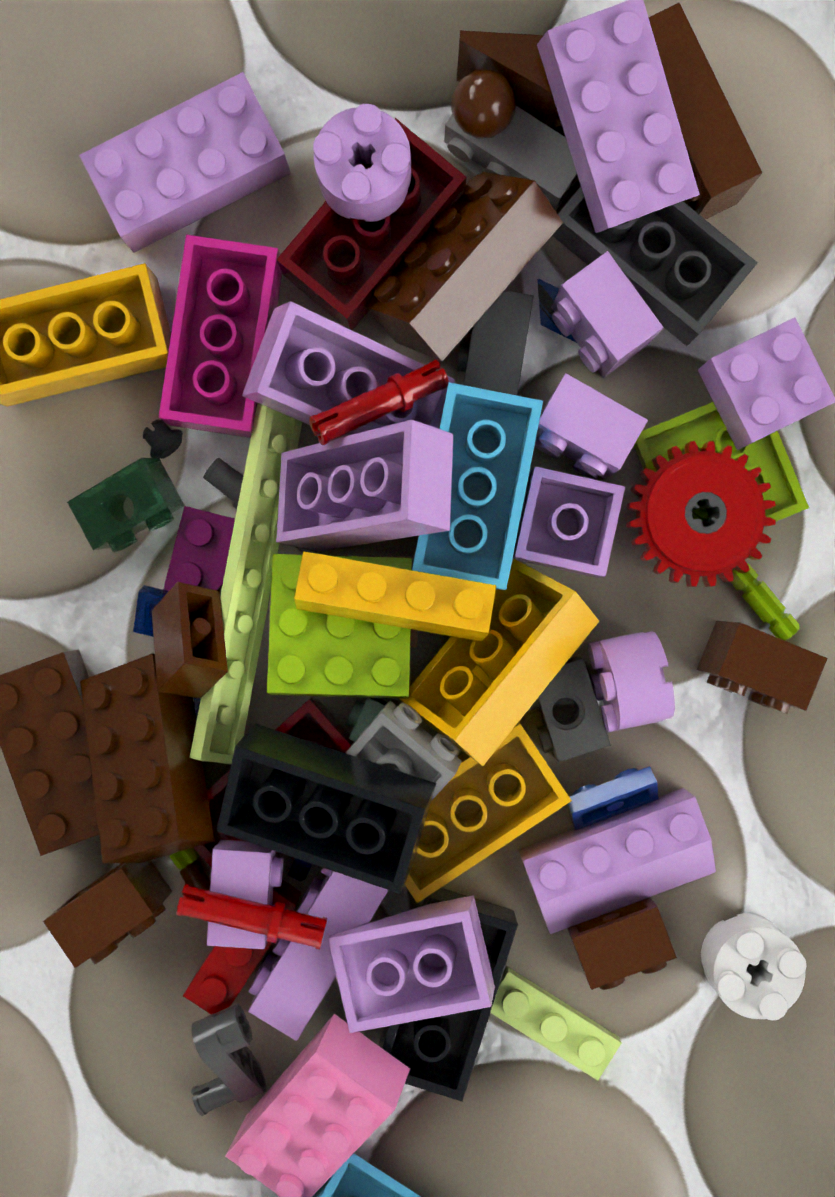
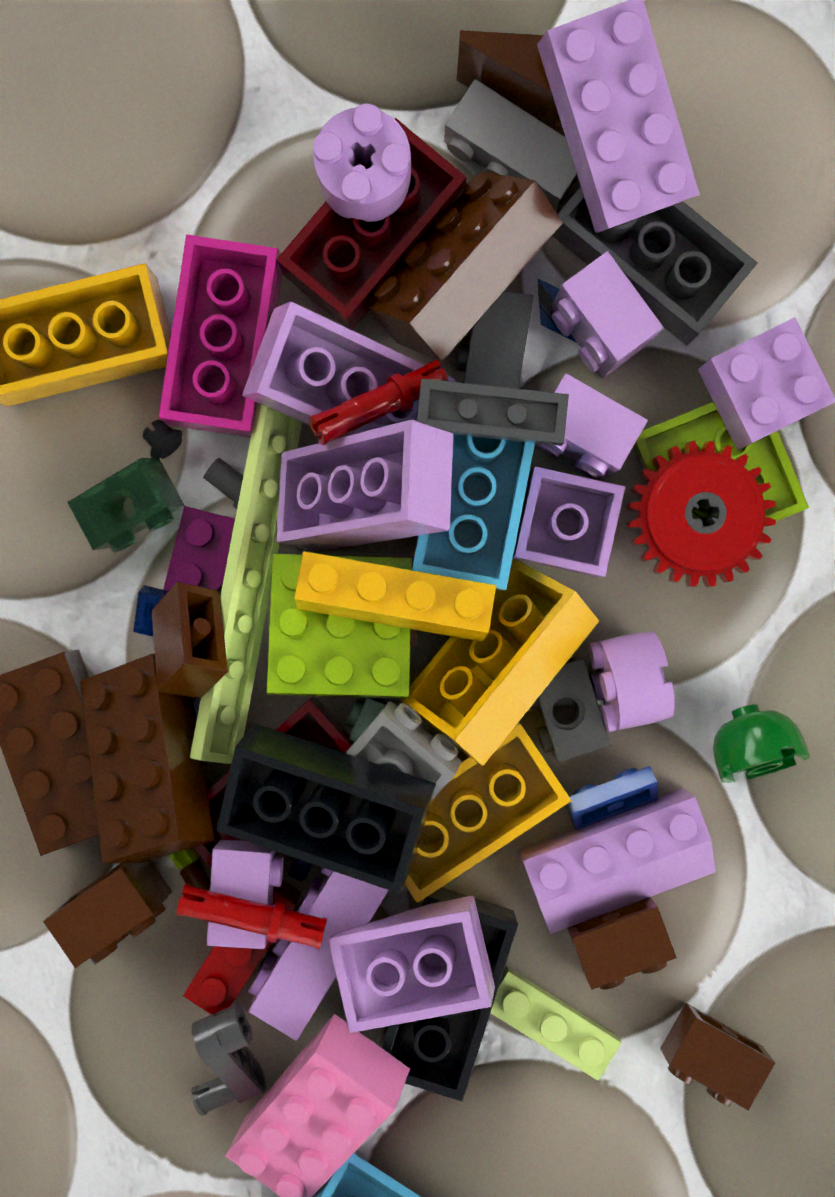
lavender brick [79,72,290,253] -> none
reddish brown piece [451,69,516,139] -> none
reddish brown brick [648,3,762,220] -> none
reddish brown brick [696,621,828,714] -> none
white brick [701,913,807,1021] -> none
lime axle [730,563,800,641] -> none
none -> dark grey plate [417,378,569,446]
none -> reddish brown brick [660,1003,775,1111]
none -> green cylinder [713,704,810,783]

